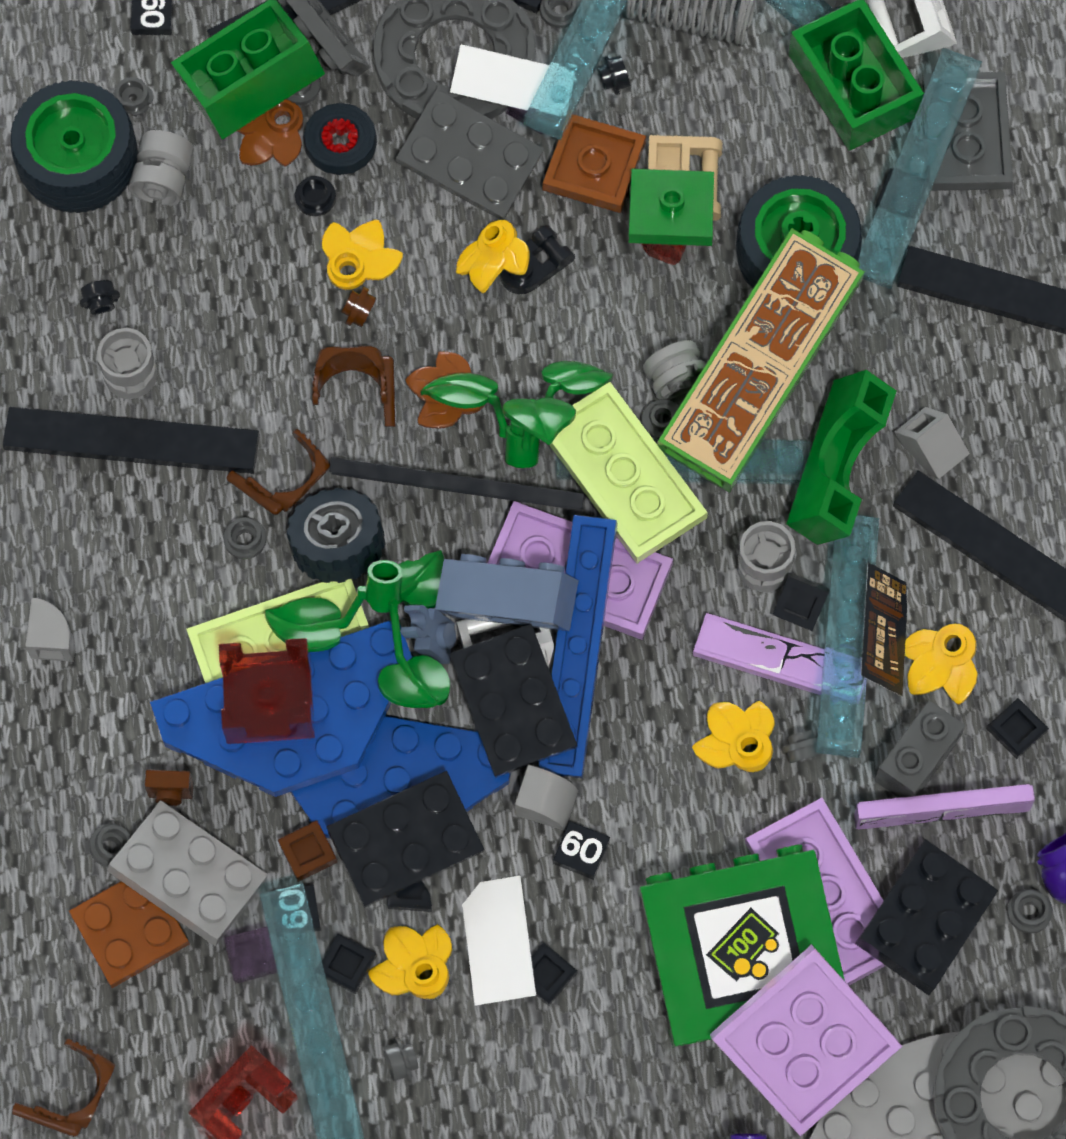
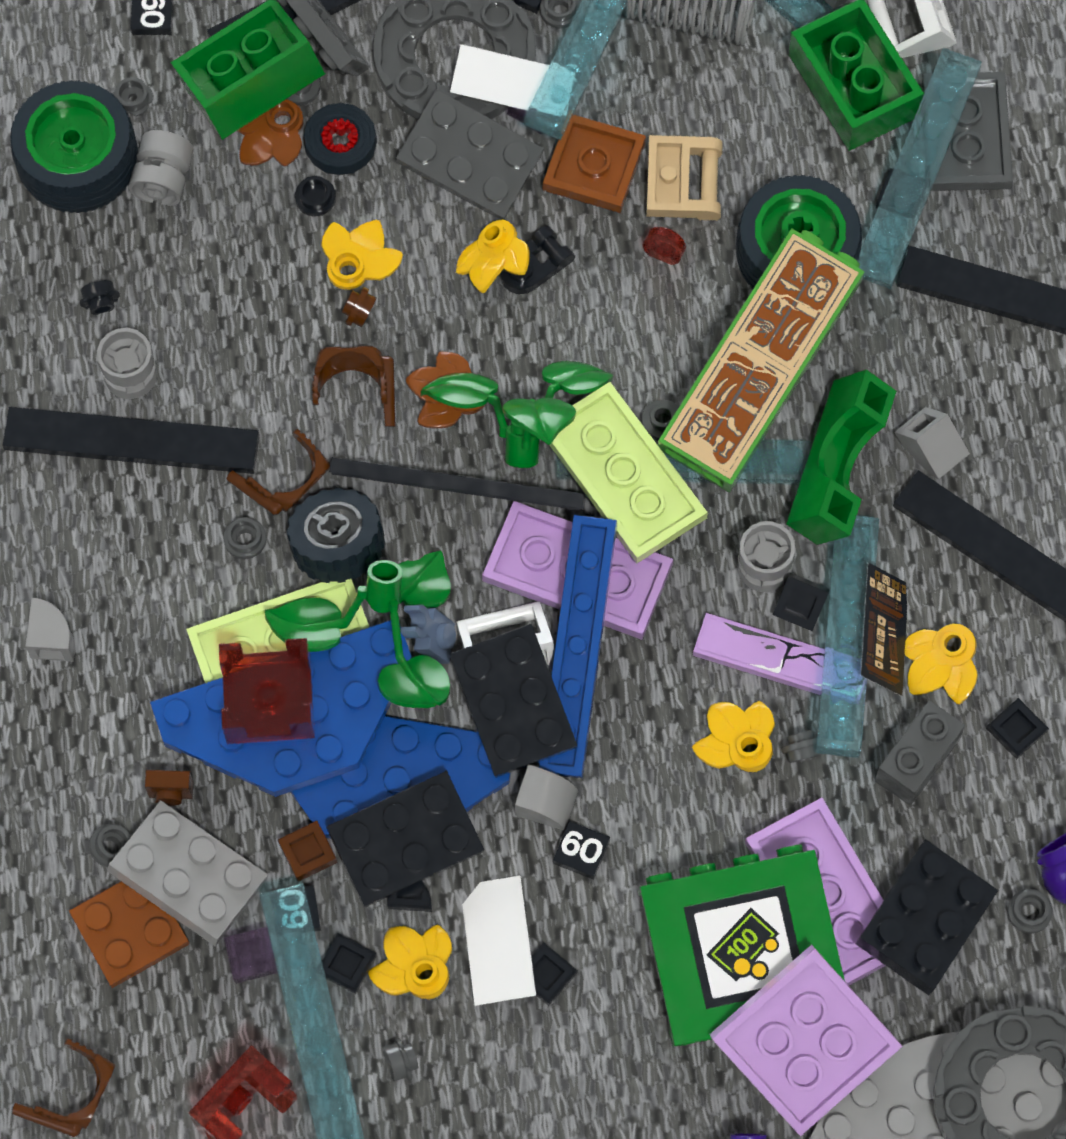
sand blue brick [435,554,579,631] -> none
black plate [598,55,630,95] -> none
green plate [629,169,714,246] -> none
light grey wheel [643,340,706,400] -> none
lavender tile [854,784,1035,830] -> none

